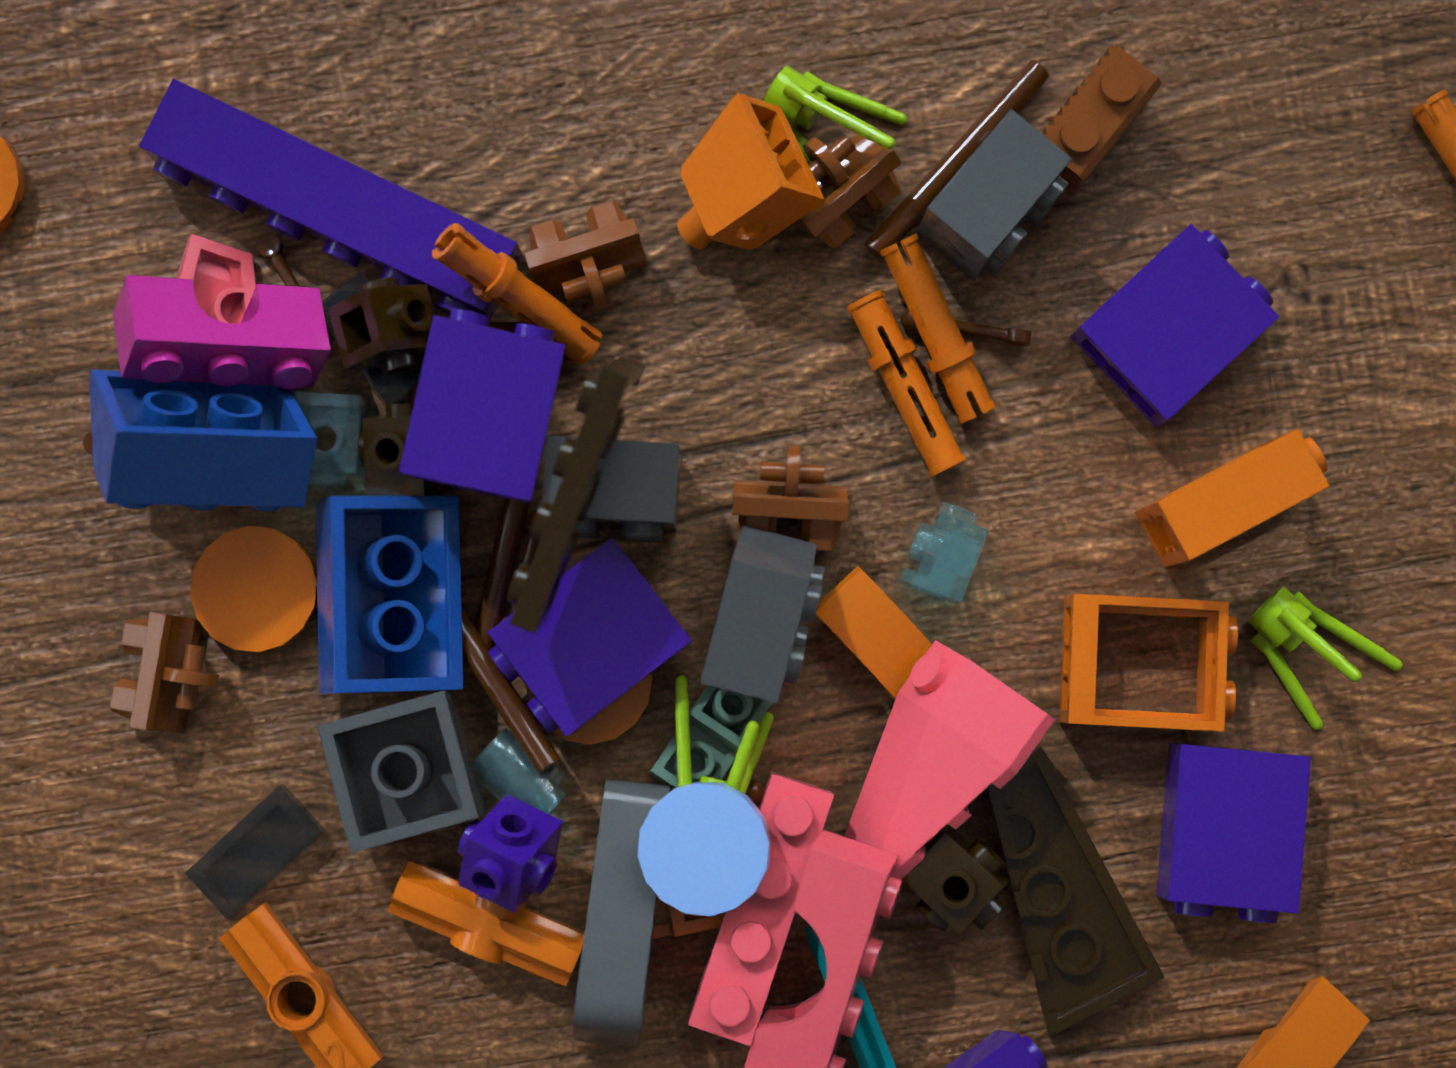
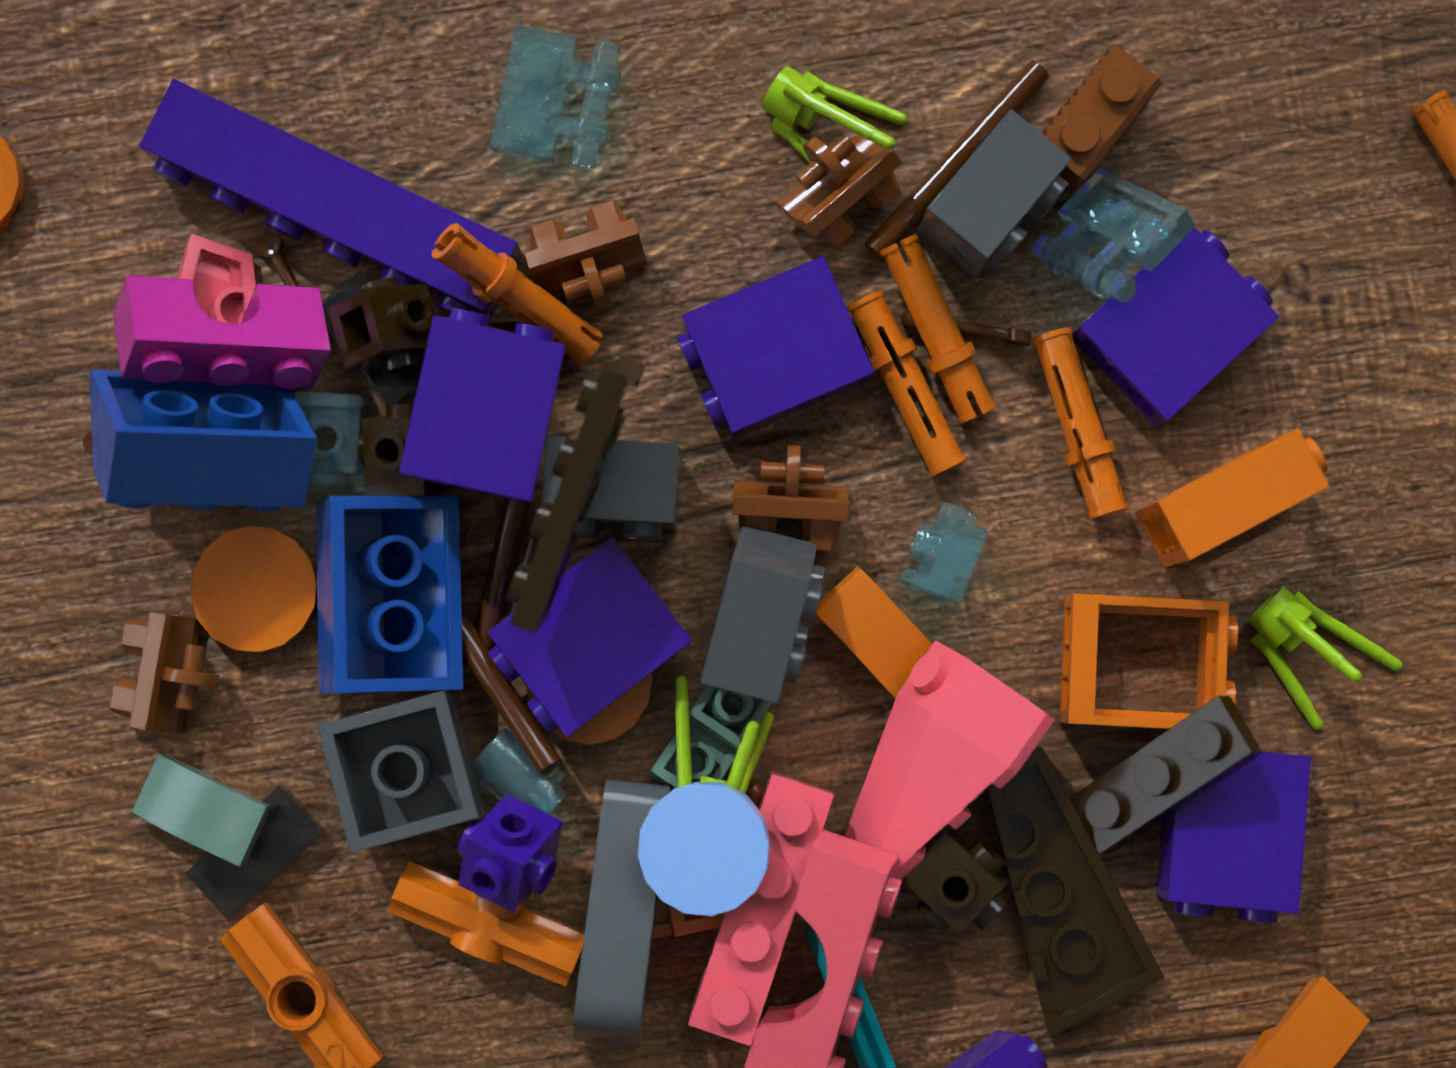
orange torso [677,93,825,250] -> none
none -> sand green slope [132,753,272,867]
none -> clear light blue plate [490,25,621,169]
none -> dark purple brick [676,255,874,439]
none -> orange pin [1032,327,1130,520]
none -> clear light blue plate [1033,168,1195,303]
none -> dark brown plate [1070,695,1263,854]

